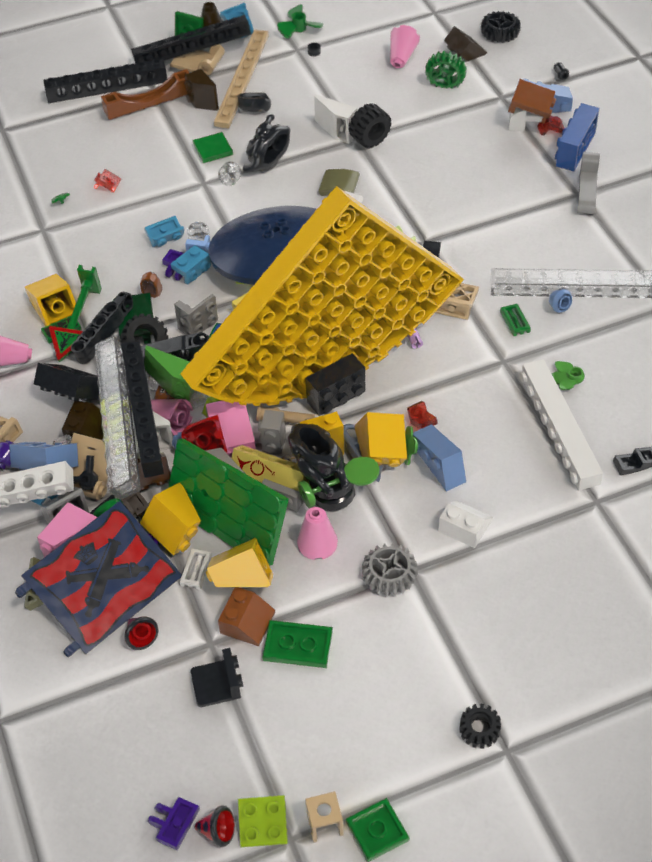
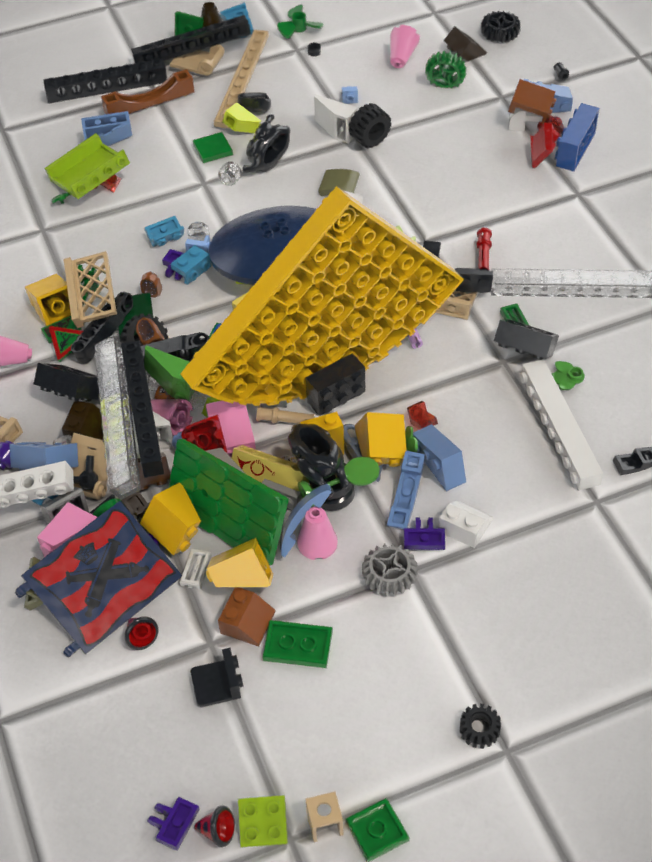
light grey bracket [174,294,218,335] -> none
dark brown slope [184,69,219,111] -> none
light grey brick [258,410,286,454] -> none
medium blue cone [549,289,572,313] -> none
light grey beam [577,152,600,214] -> none
none -> lime panel [44,133,130,199]
none -> tan fence [63,251,117,328]
none -> medium blue wedge [81,111,132,146]
none -> rock [136,317,165,345]
none -> neon yellow slope [222,103,261,133]
none -> medium blue slope [280,484,331,558]
none -> light blue bracket [342,86,358,104]
none -> medium blue slope [387,451,425,530]
none -> dark purple hinge [404,517,445,550]
none -> black bracket [455,268,493,293]
none -> red pin [476,228,492,270]
none -> black brick [494,319,559,360]
none -> red slope [530,123,560,168]

